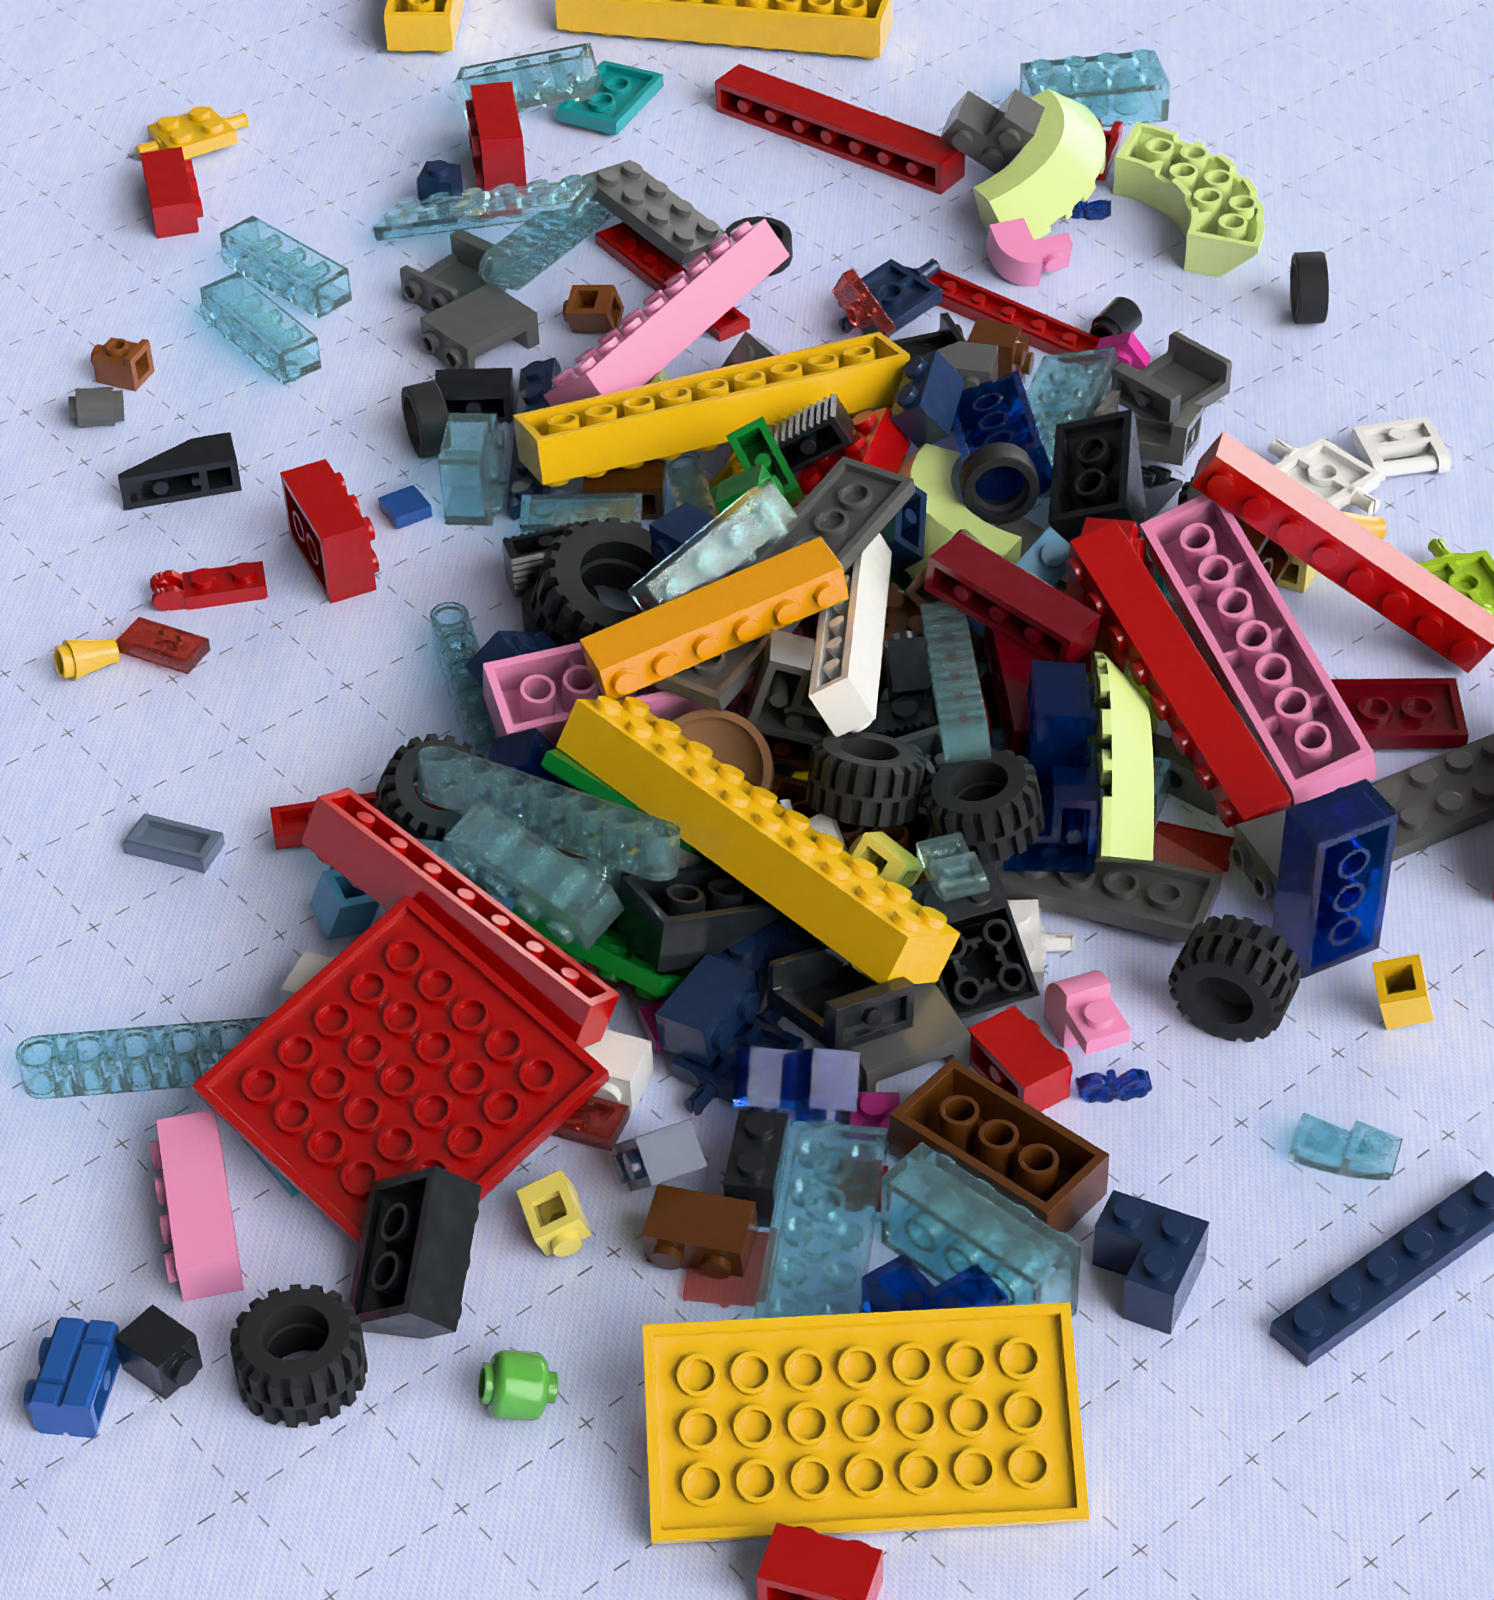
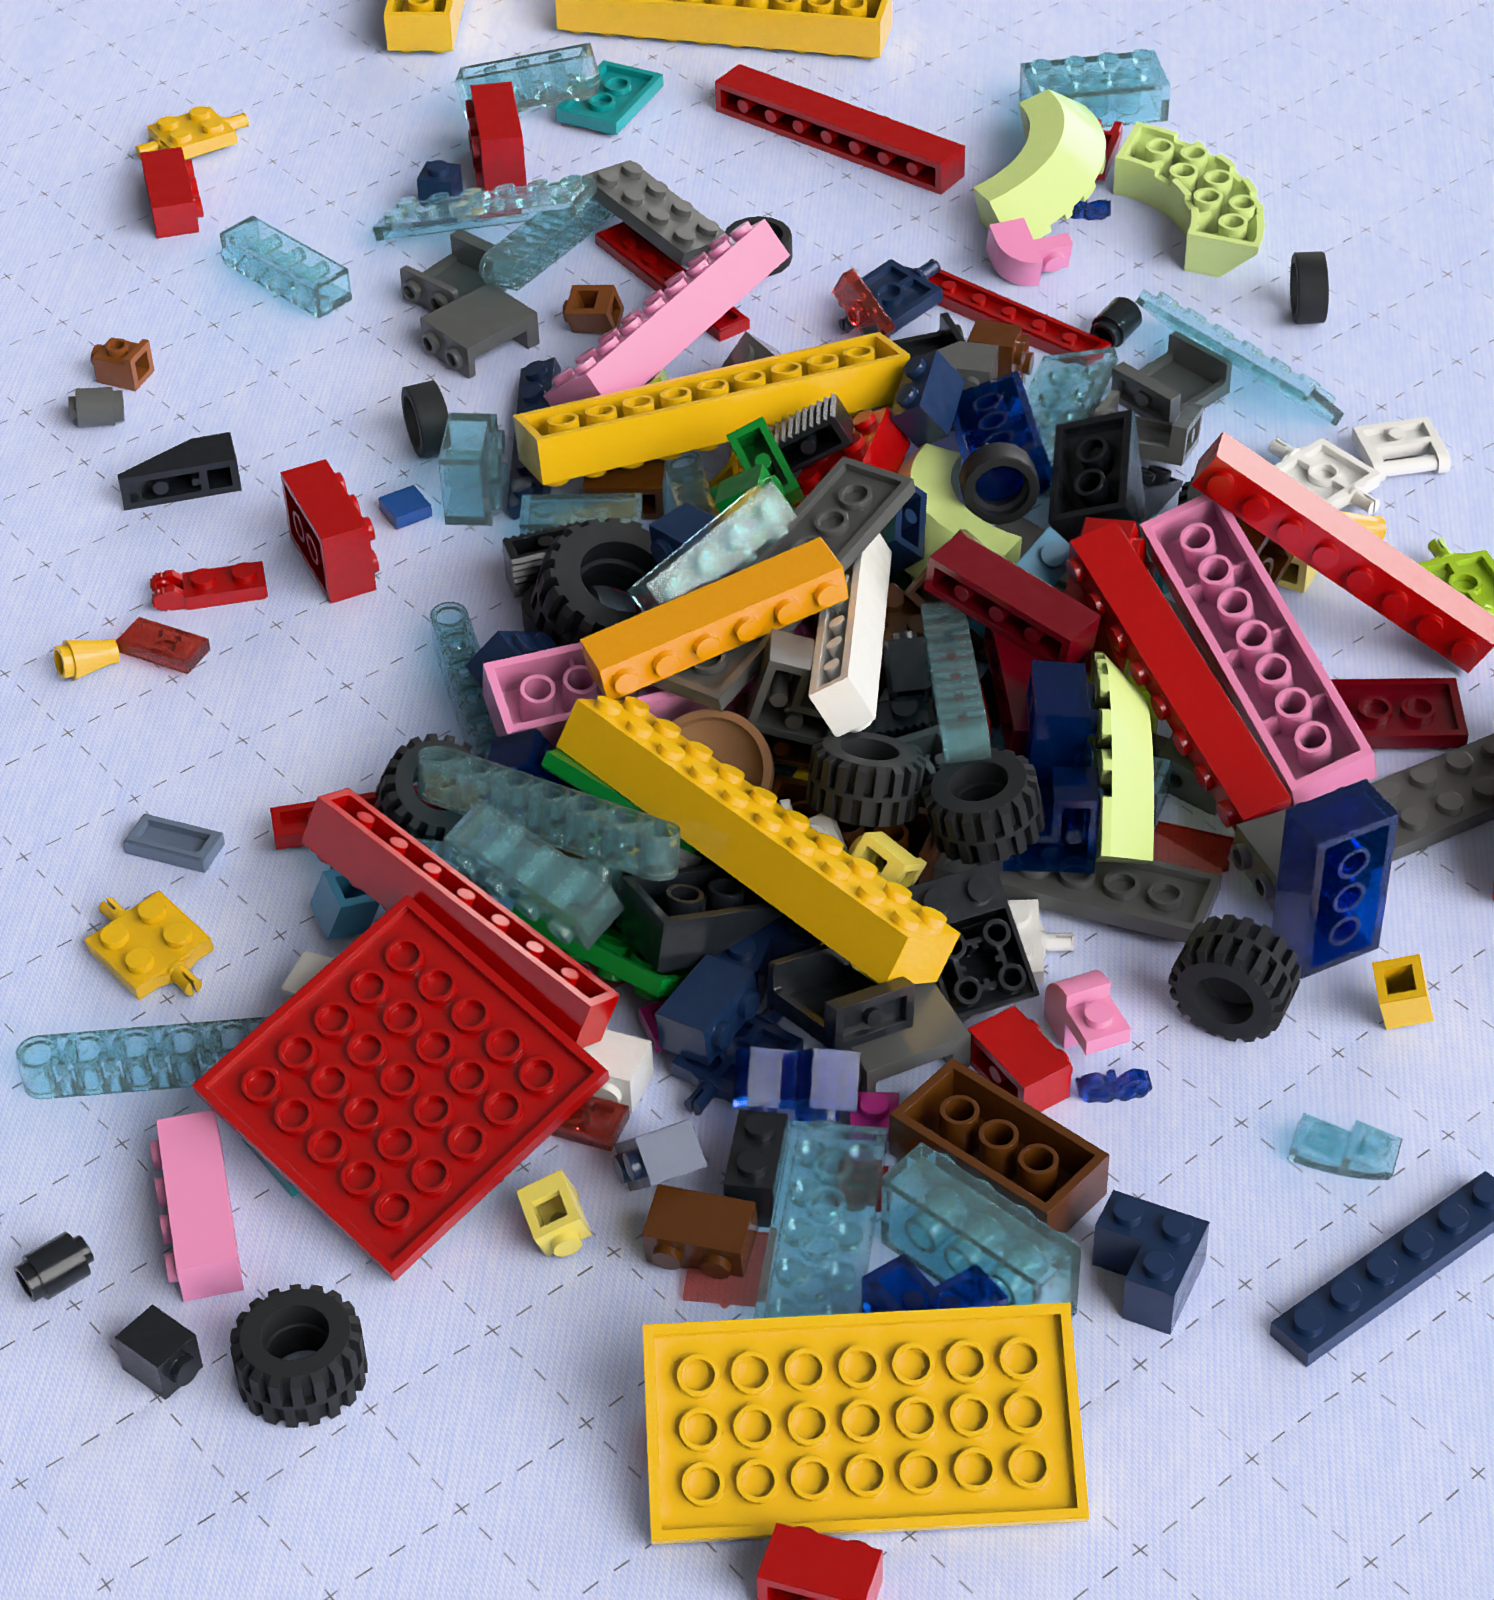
blue brick [23,1317,121,1438] -> none
clear light blue brick [200,272,322,385] -> none
black slope [349,1165,482,1339] -> none
black brick [435,368,515,425] -> none
bright green head [478,1350,558,1421] -> none
clear light blue slope [916,832,989,902] -> none
dark grey brick [940,88,1045,174] -> none
dark pink plate [1096,331,1151,370] -> none
none -> black brick [14,1231,94,1302]
none -> yellow plate [84,890,214,1000]
none -> clear light blue plate [1135,289,1345,426]

